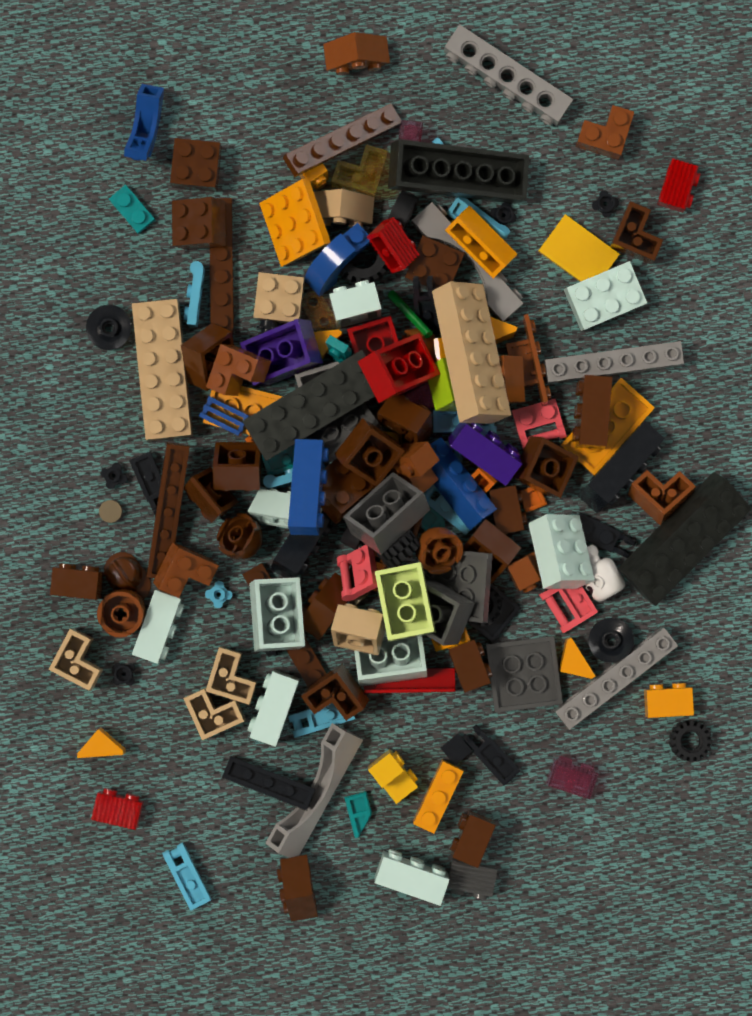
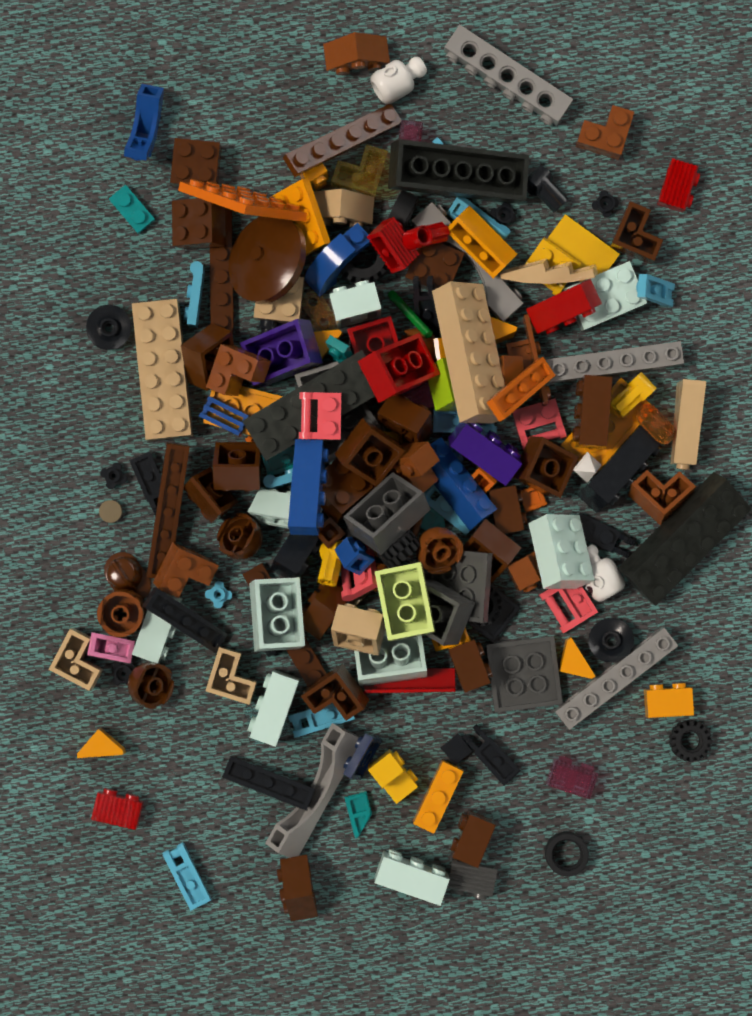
reddish brown brick [50,563,104,600] -> none
tan brick [183,688,246,740] -> none
none -> bright pink slope [87,633,135,664]
none -> reddish brown cylinder [127,662,174,709]
none -> black plate [142,587,228,653]
none -> orange plate [178,179,307,222]
none -> reddish brown dish [228,216,306,304]
none -> coral plate [299,392,342,440]
none -> reddish brown slope [317,517,346,549]
none -> yellow piece [318,540,343,587]
none -> blue brick [334,537,375,575]
none -> dark blue plate [343,733,383,780]
none -> white piece [370,57,427,104]
none -> red piece [402,222,450,251]
none -> orange plate [486,357,555,422]
none -> tan slope [500,258,598,284]
none -> yellow plate [525,237,581,295]
none -> red brick [526,279,602,334]
none -> black piece [527,166,569,213]
none -> black tyre [545,831,589,877]
none -> white slope [573,452,601,483]
none -> yellow piece [610,372,657,417]
none -> medium azure plate [636,274,675,307]
none -> clear orange plate [636,404,676,444]
none -> tan slope [670,379,706,470]

